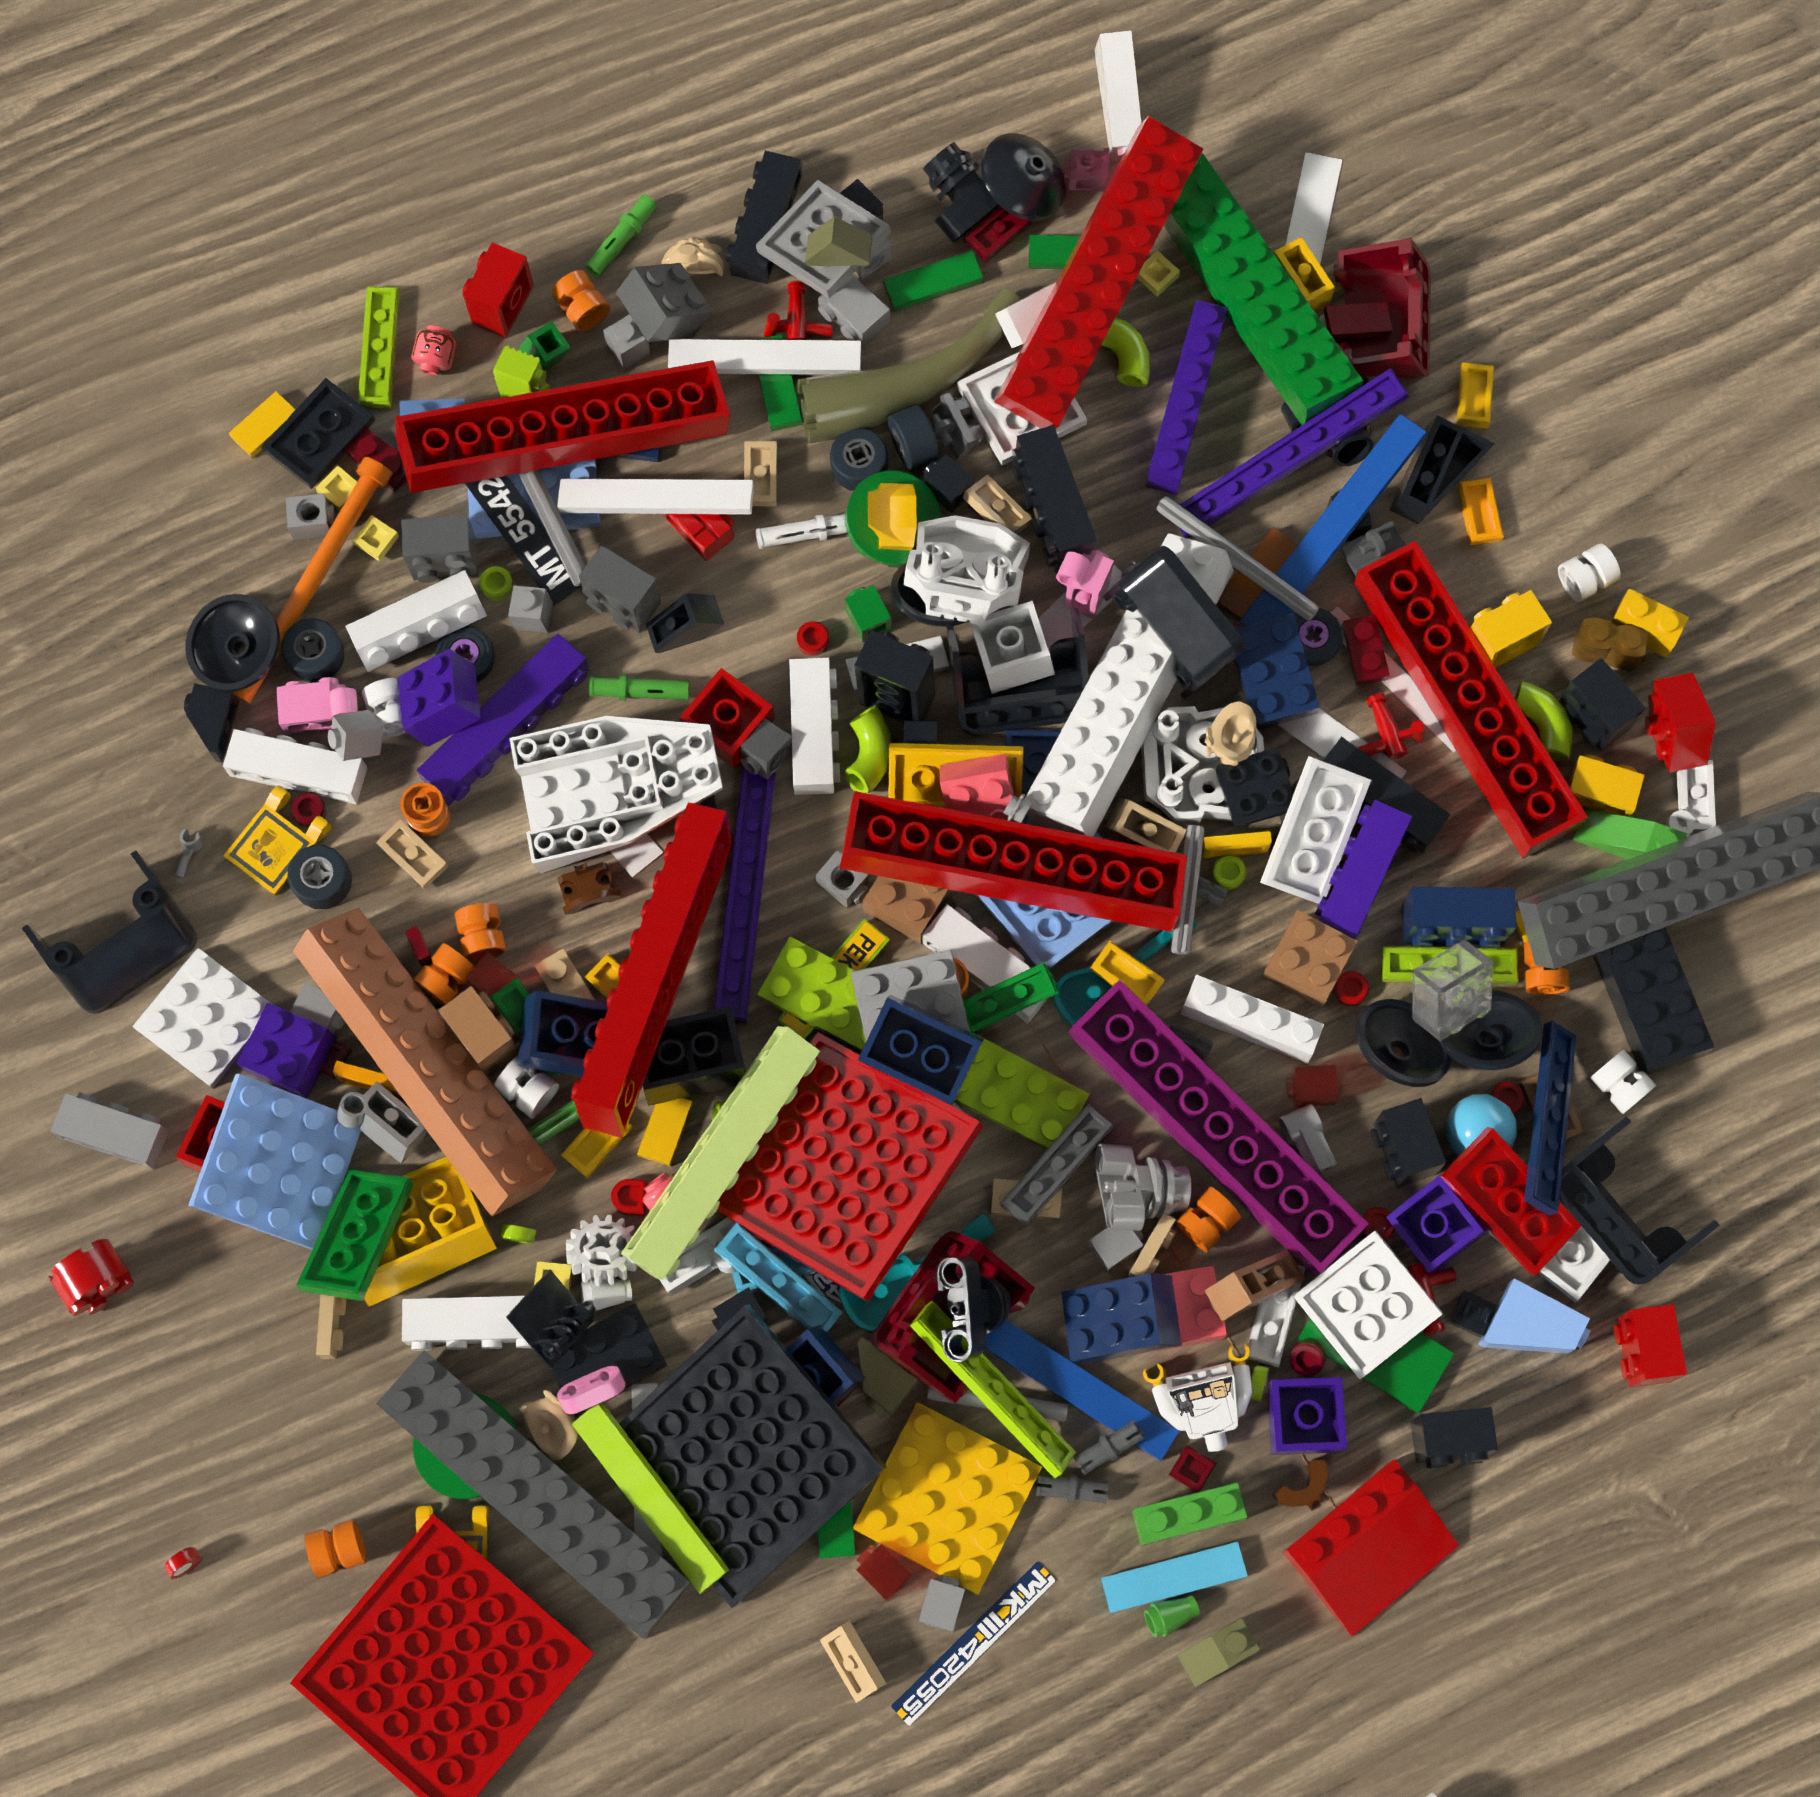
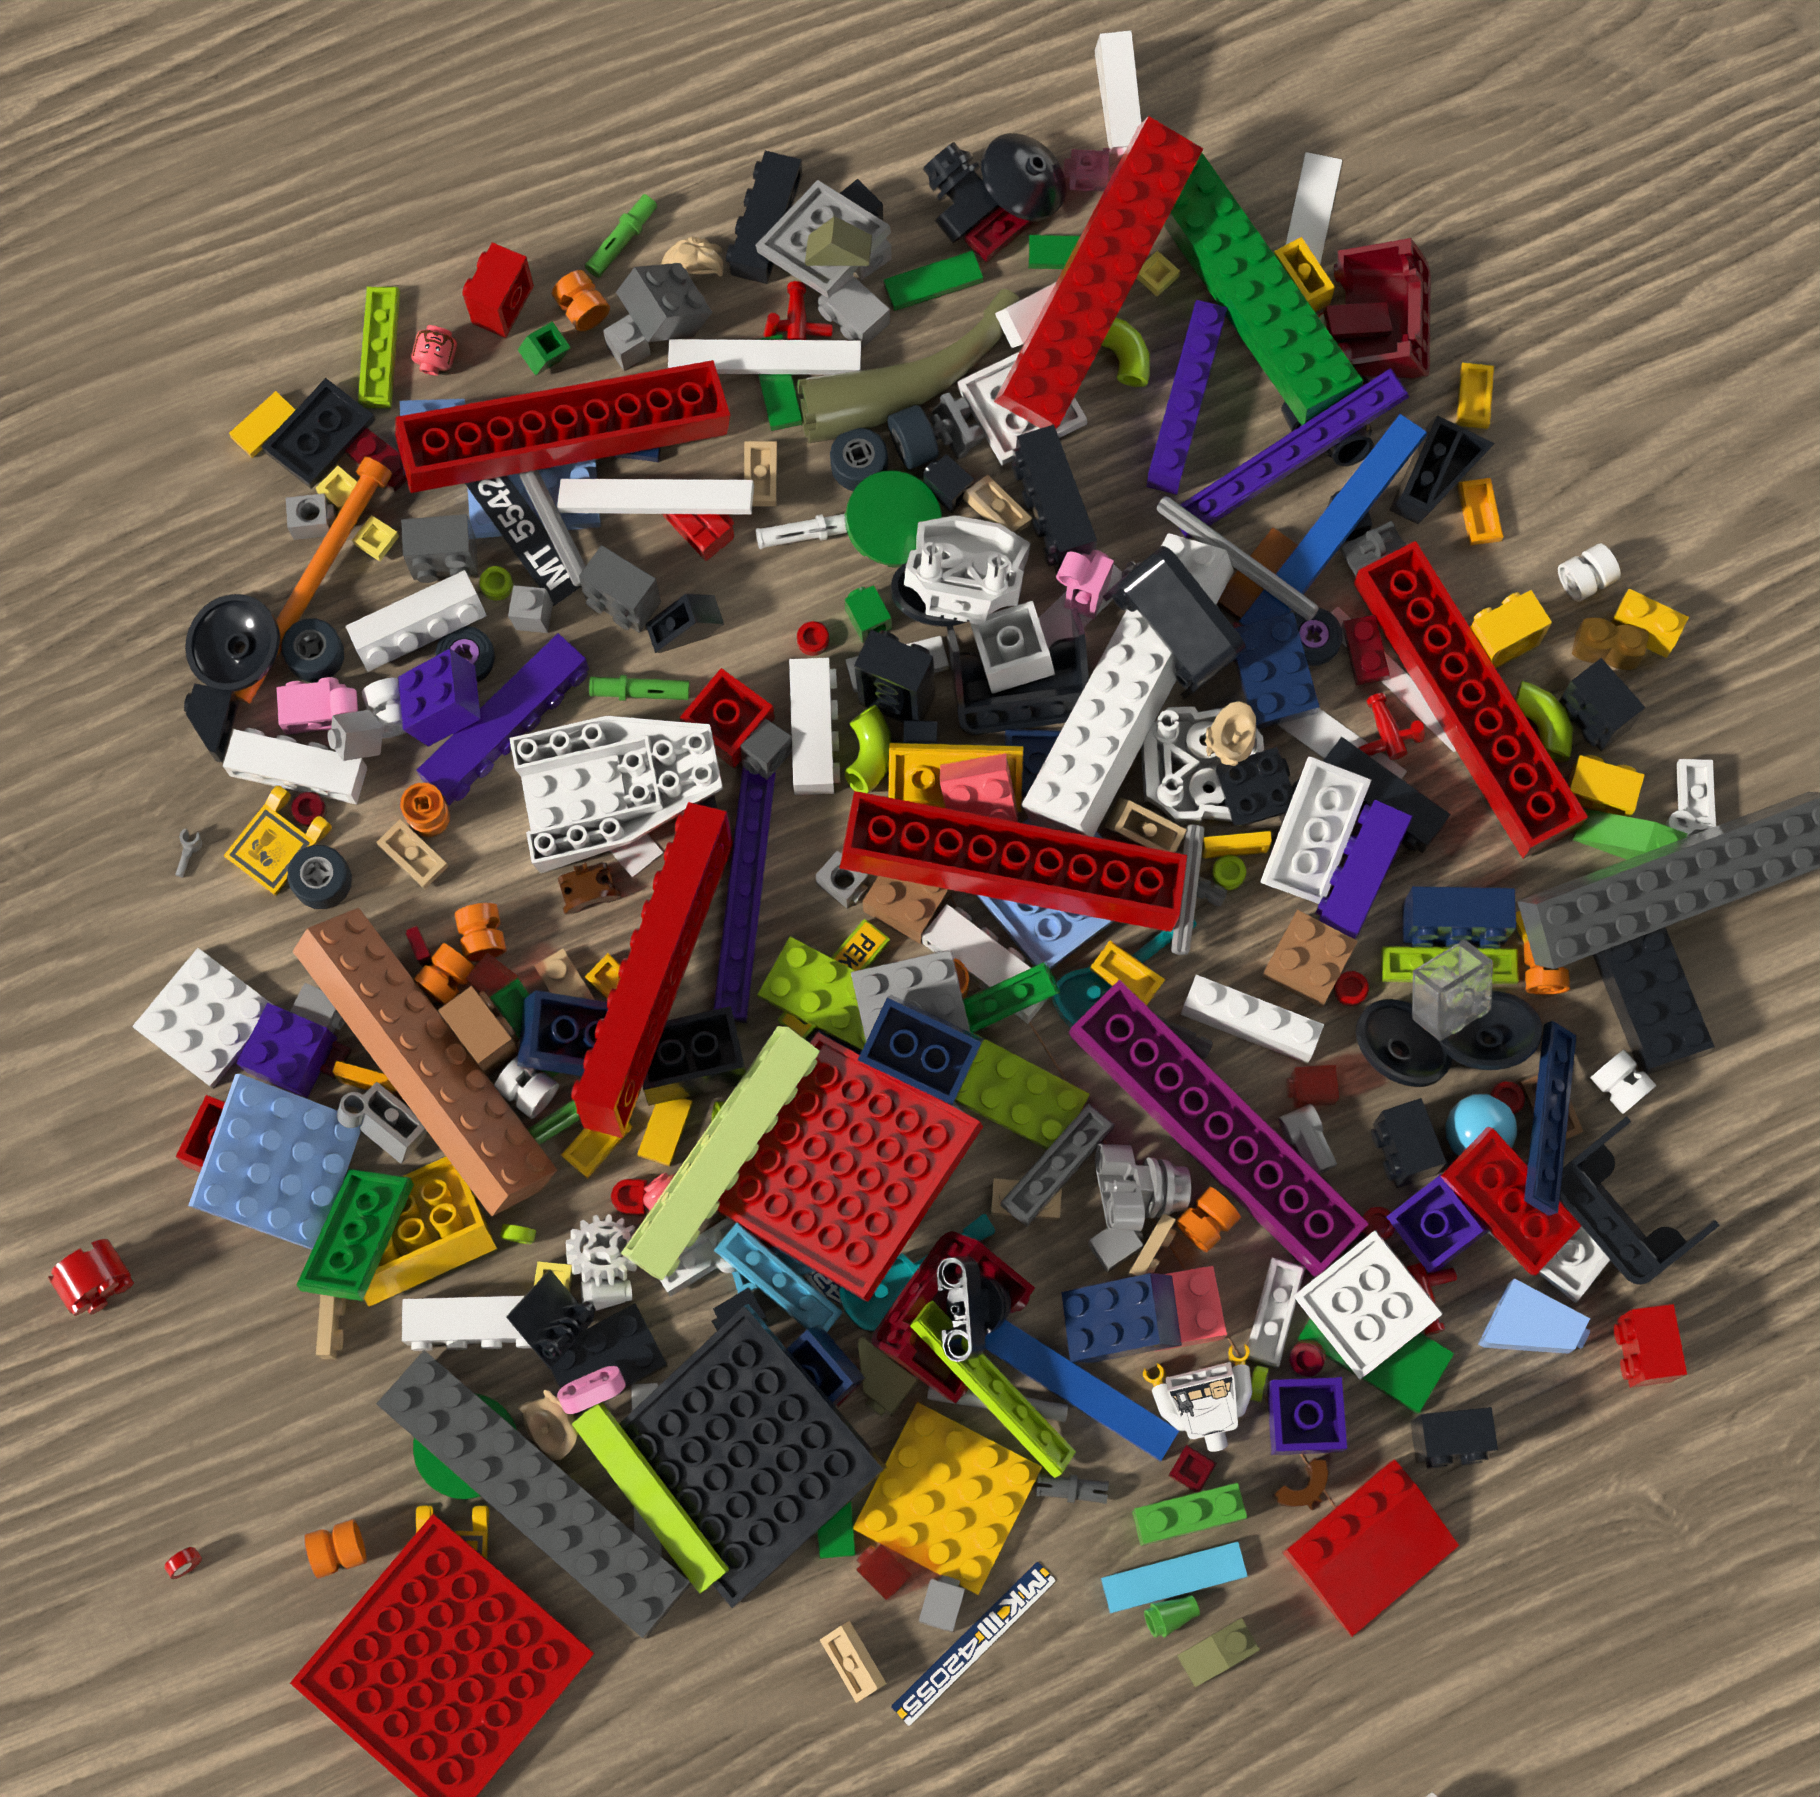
black windscreen [22,850,197,1014] -> none
light grey brick [50,1092,169,1170] -> none
lime brick [493,345,550,398] -> none
yellow slope [868,483,917,551] -> none
light grey plate [1003,794,1032,823] -> none
dark grey pin [1074,1419,1145,1475] -> none
medium nougat slope [1204,1249,1305,1321] -> none
black tile [1449,1290,1496,1338] -> none
red brick [1645,672,1716,773] -> none

